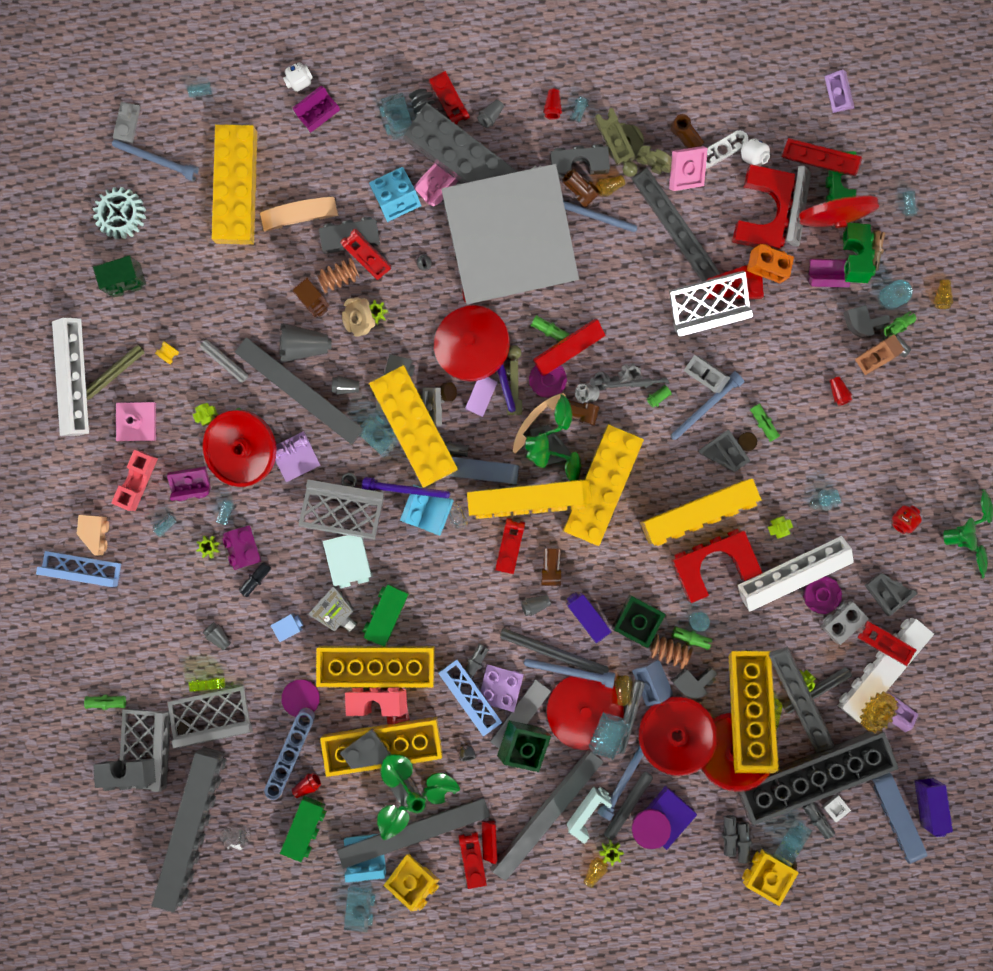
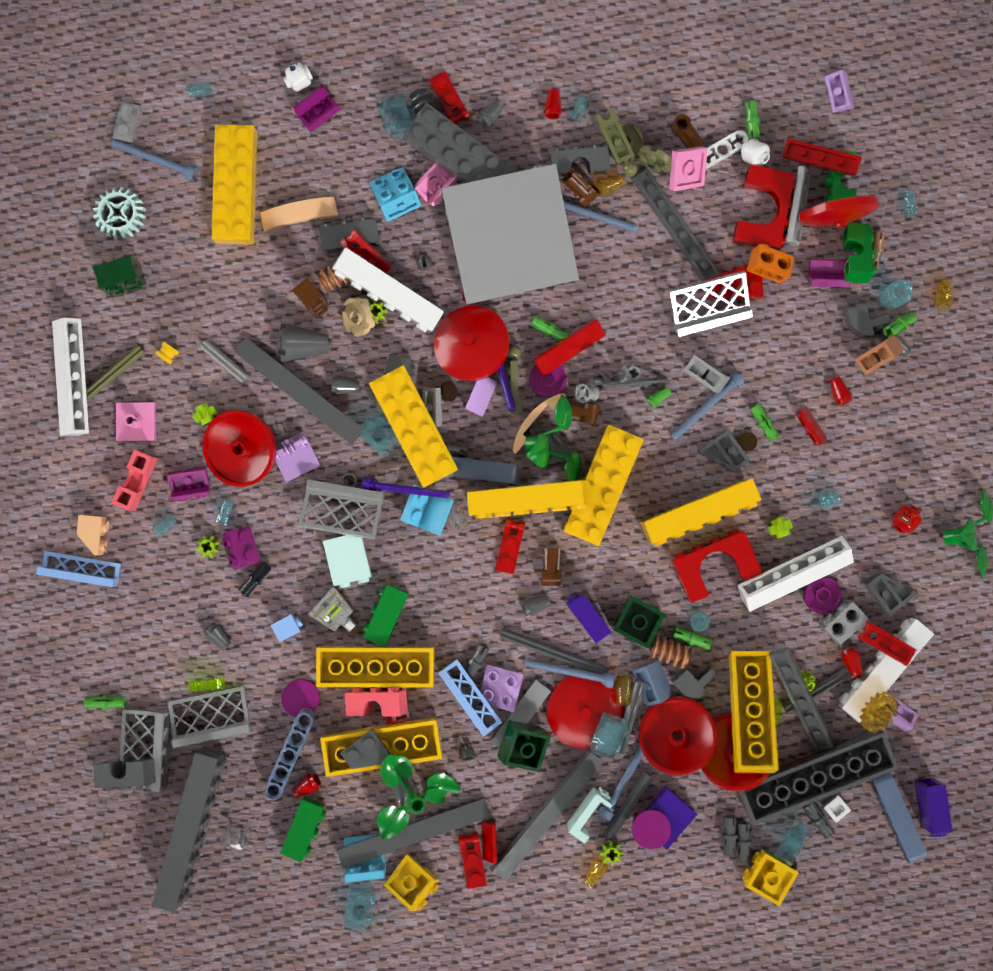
none -> white brick [332,248,444,332]
none -> bright green pin [745,101,761,141]
none -> red slope [796,407,827,446]
none -> red cone [841,648,863,678]

